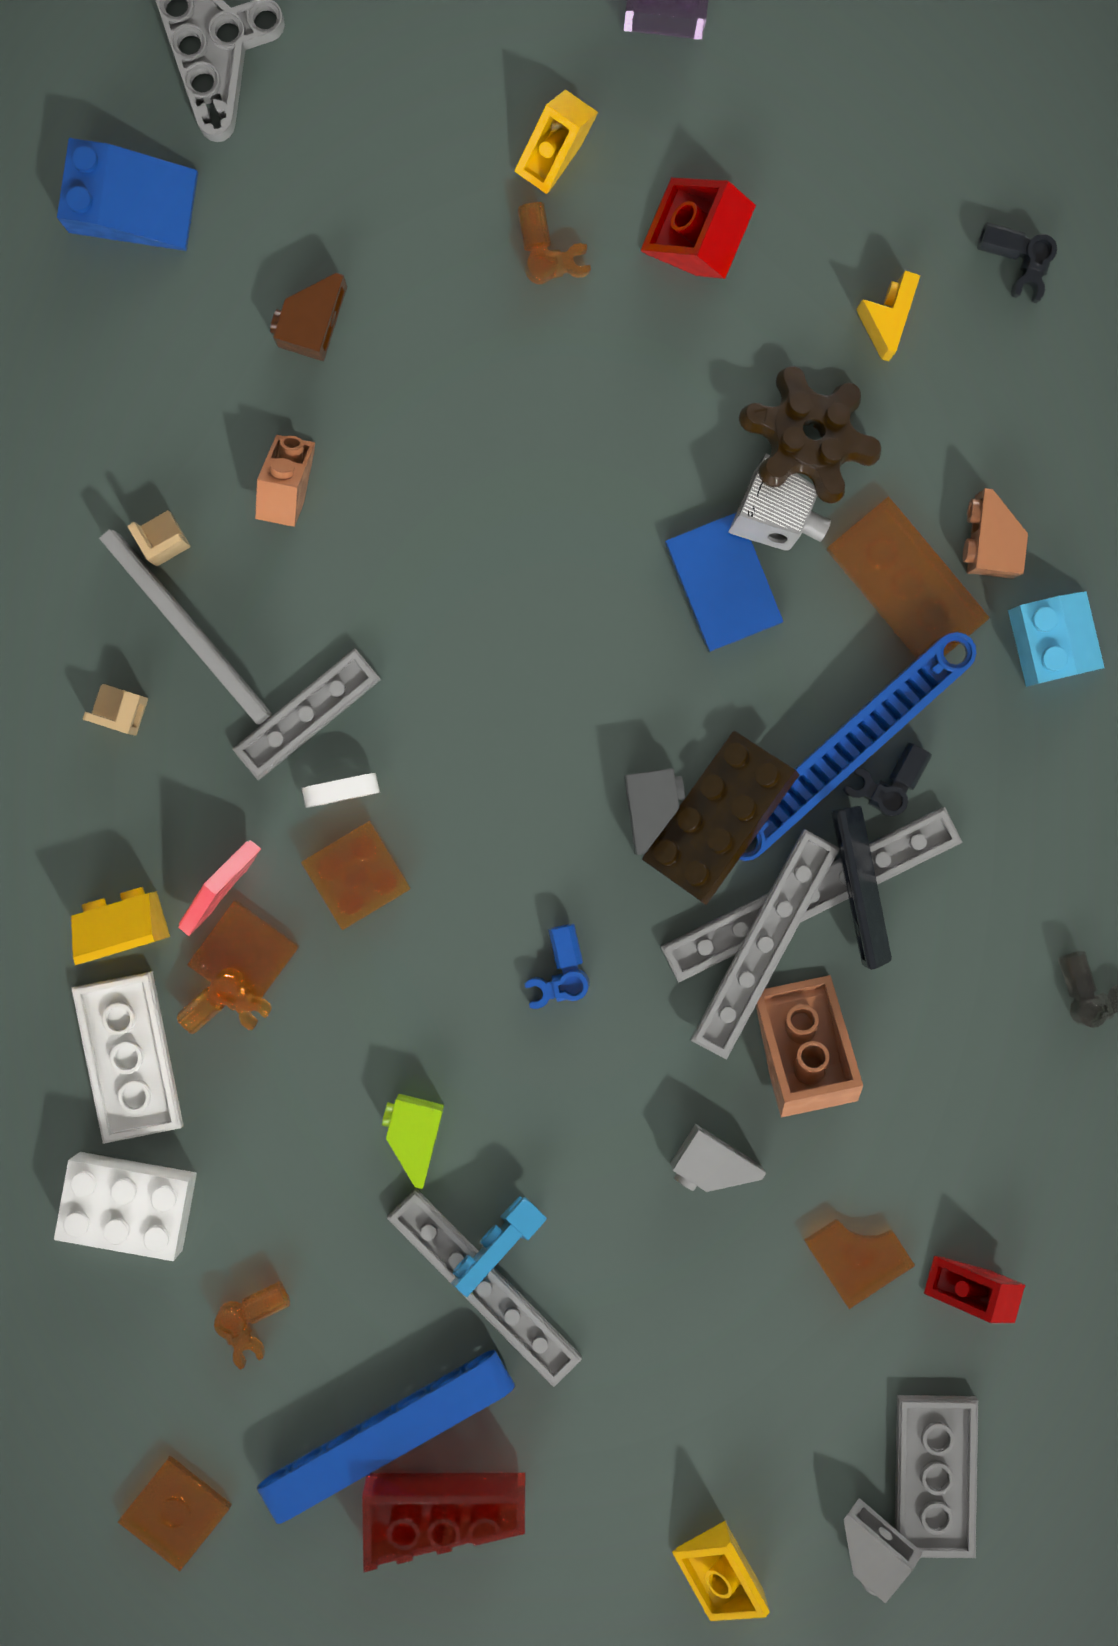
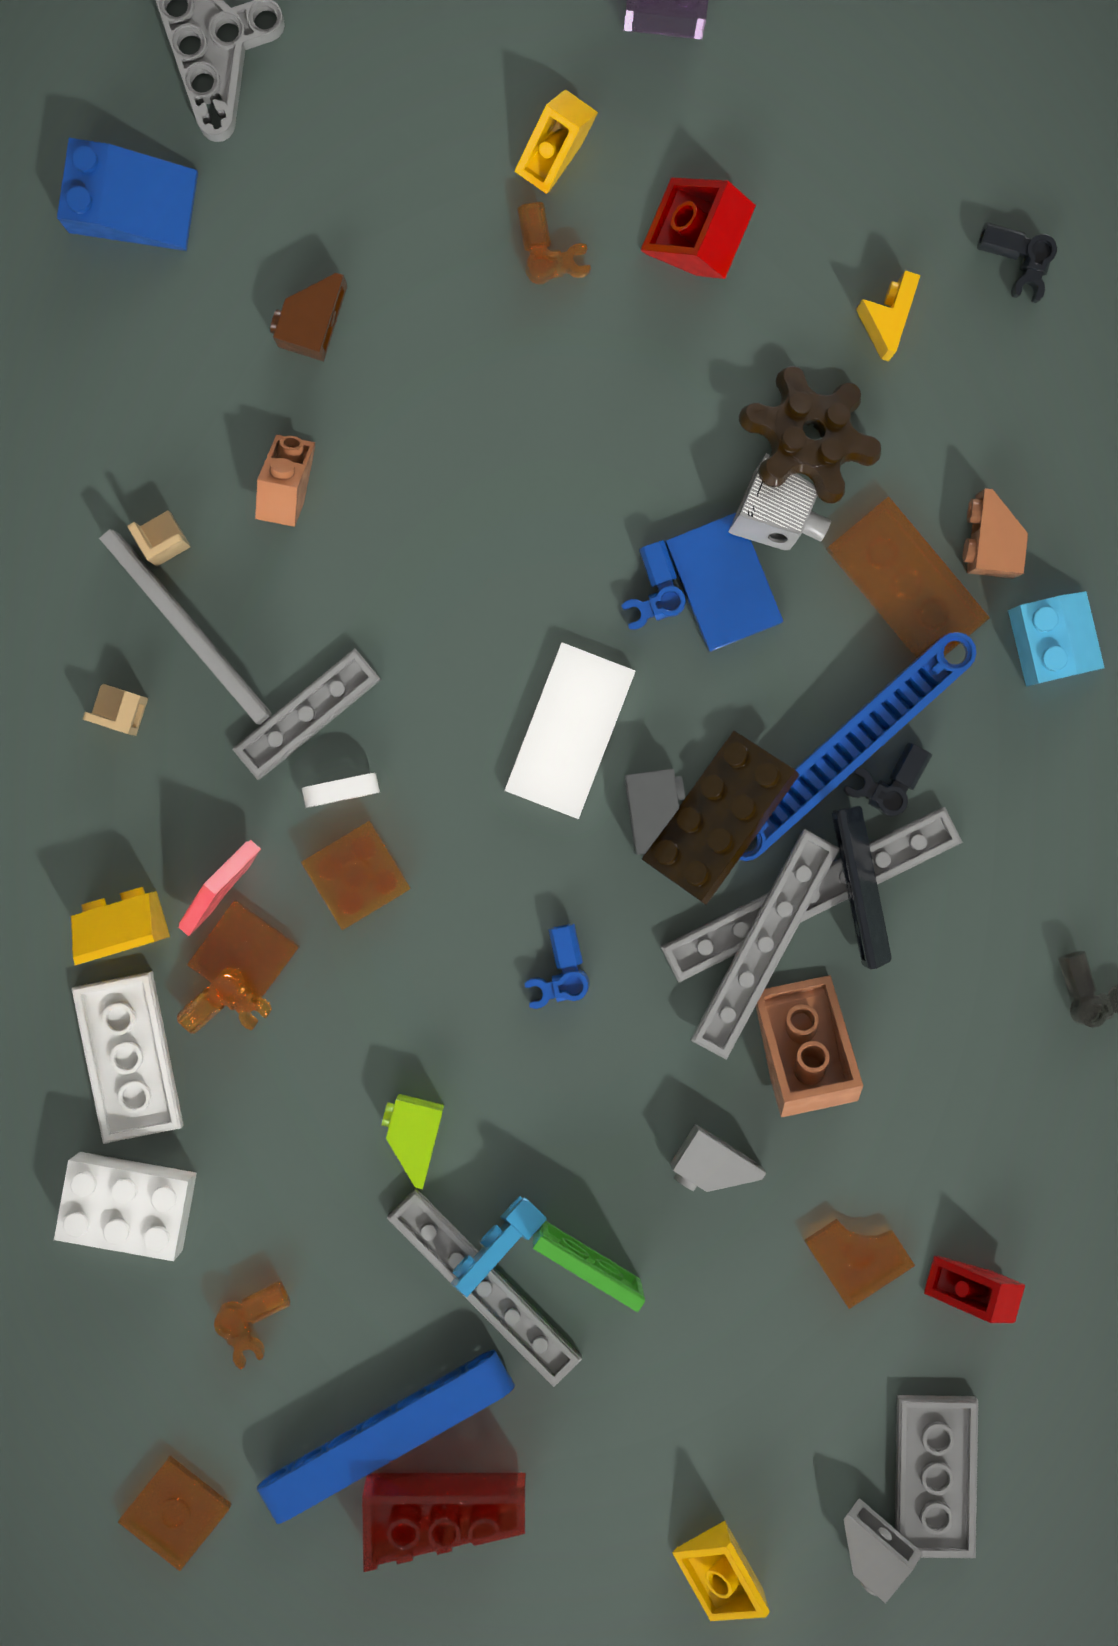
none -> white tile [504,642,636,819]
none -> bright green tile [533,1221,645,1313]
none -> blue bar [622,540,686,630]

